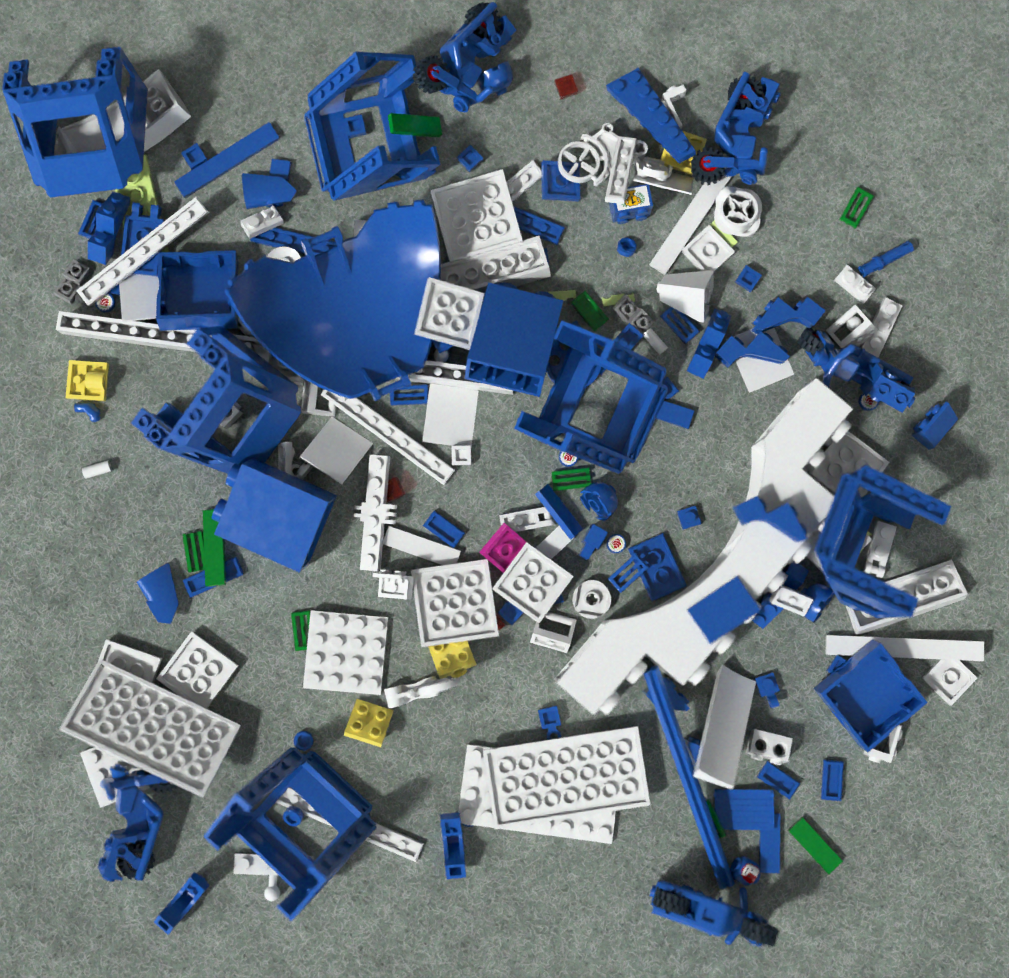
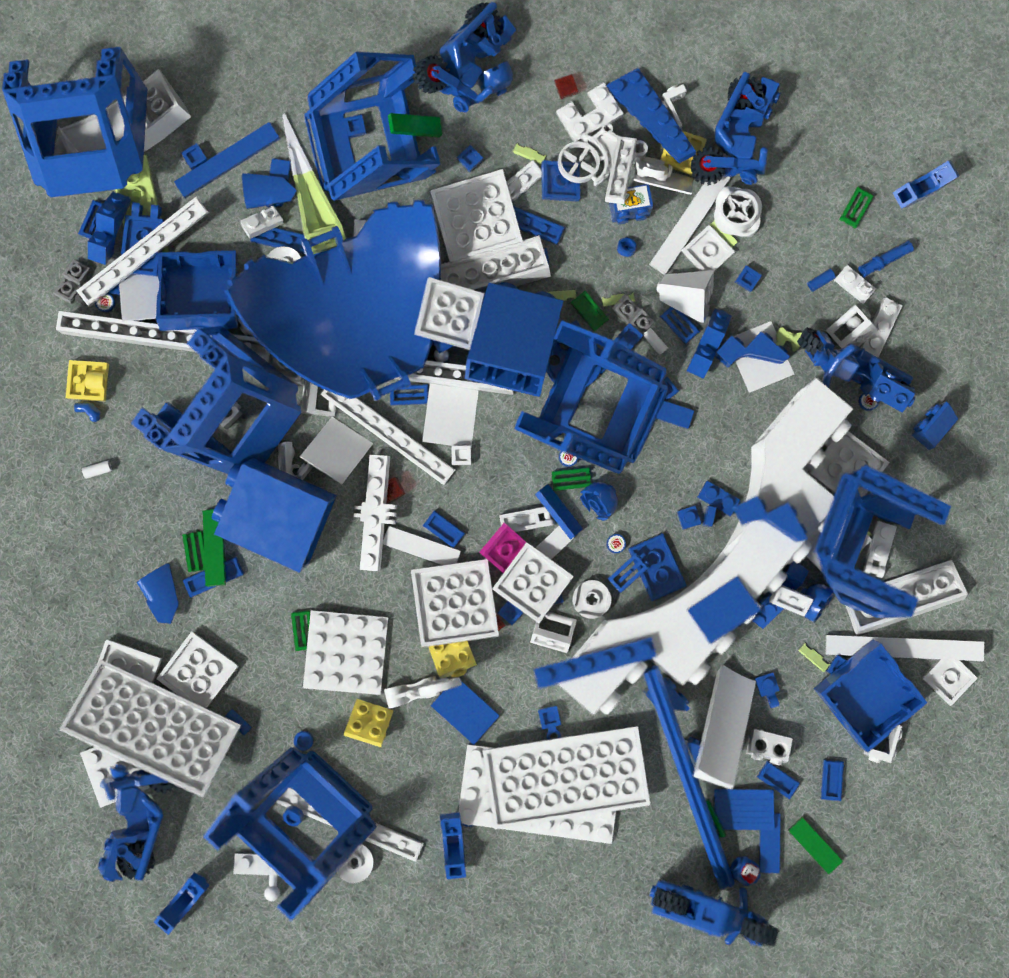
white bracket [372,570,414,600] -> none
blue piece [578,524,608,560] -> none
blue arch [751,297,826,334] -> none
none -> blue axle [225,709,252,736]
none -> yellowish green plate [282,113,346,254]
none -> white dish [337,845,374,883]
none -> blue tile [431,677,500,745]
none -> yellowish green piece [513,143,546,164]
none -> blue plate [533,637,657,689]
none -> white plate [556,83,623,142]
none -> blue plate [697,481,740,517]
none -> blue tile [703,506,716,527]
none -> yellowish green piece [775,327,802,352]
none -> yellowish green piece [798,643,830,672]
none -> blue axle [807,269,836,292]
none -> arch [892,160,960,209]

